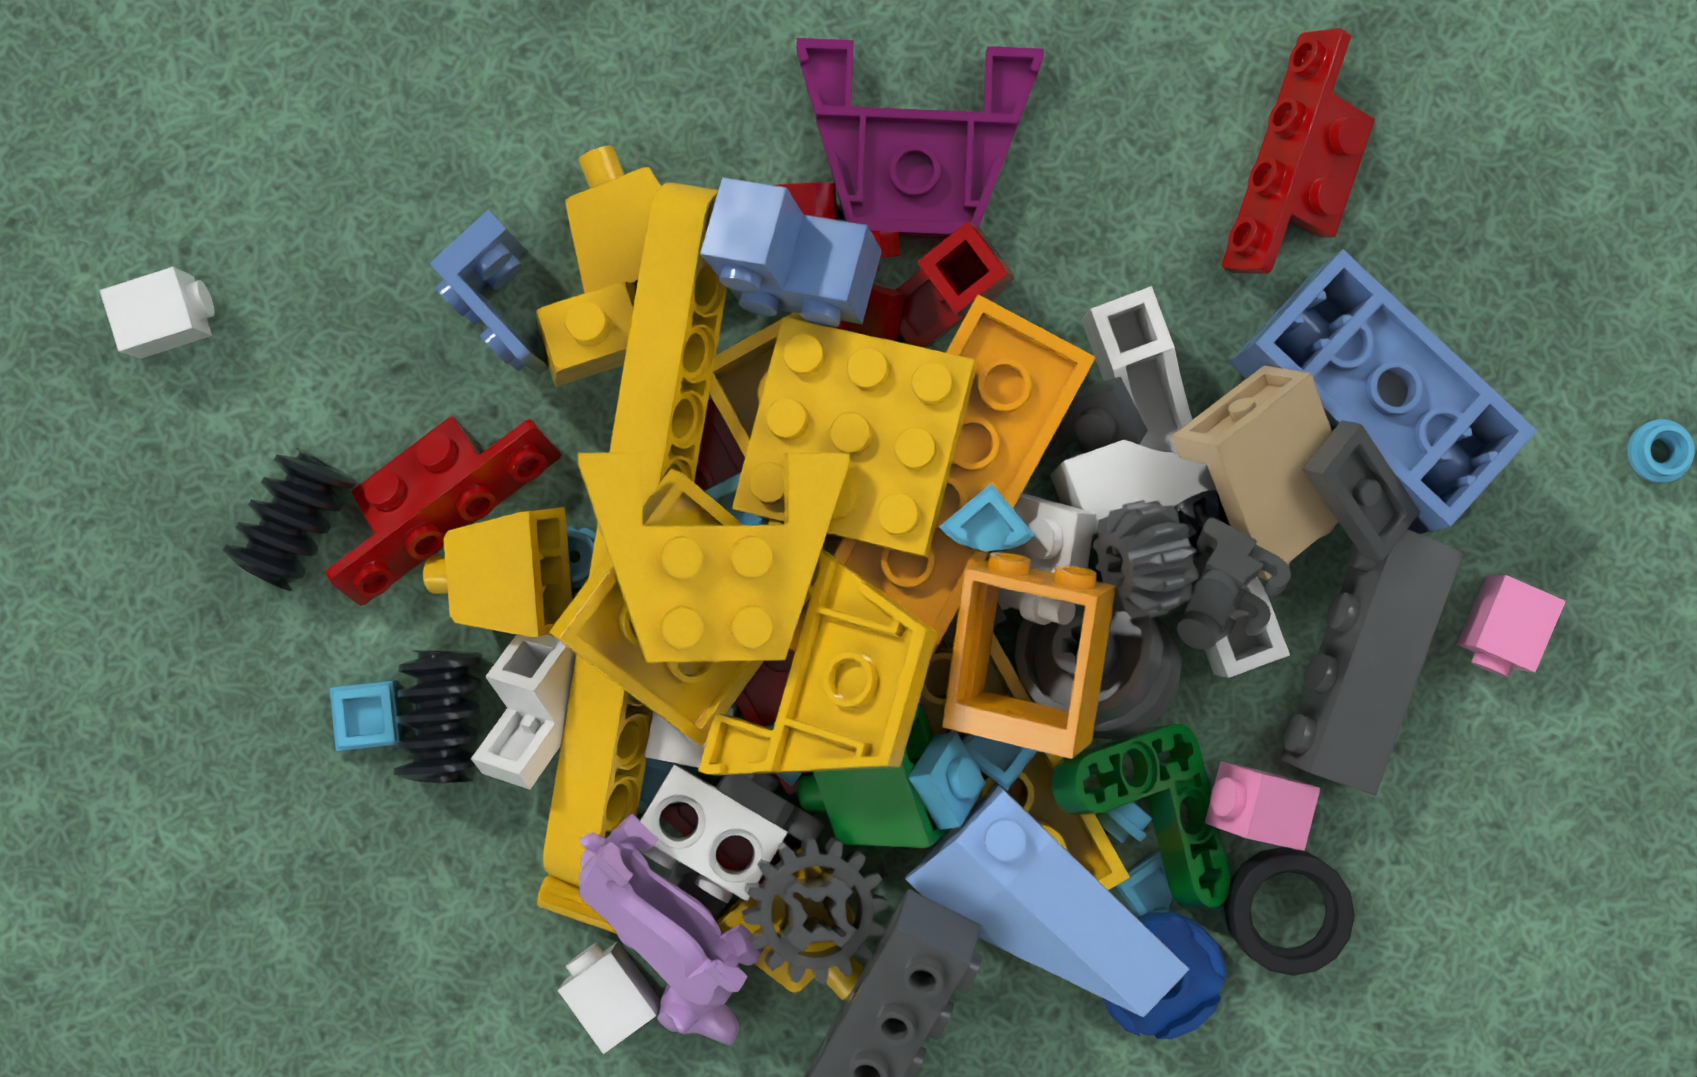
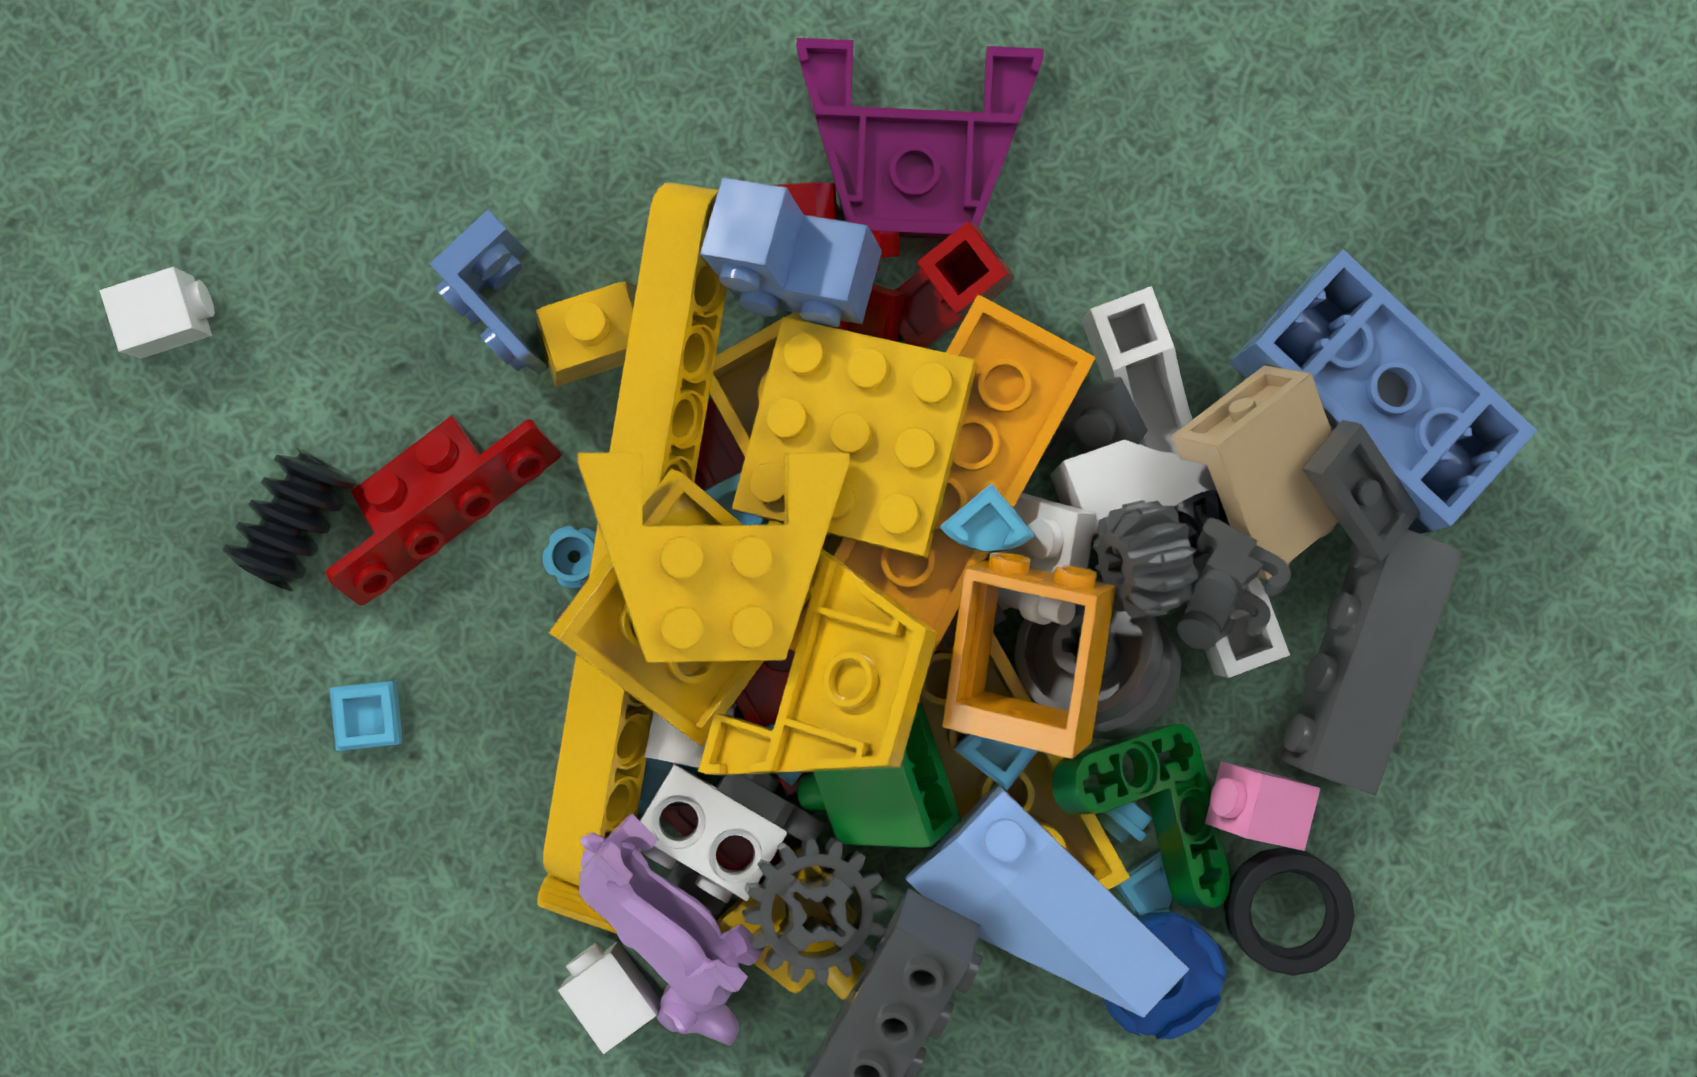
black piece [394,650,482,783] -> none
yellow torso [423,507,572,637] -> none
white brick [471,634,576,790] -> none
yellow torso [565,145,661,293] -> none
medium azure plate [908,732,986,830] -> none
red bracket [1221,28,1375,274] -> none
bright pink brick [1457,575,1566,678] -> none
medium azure plate [1627,419,1695,483] -> none

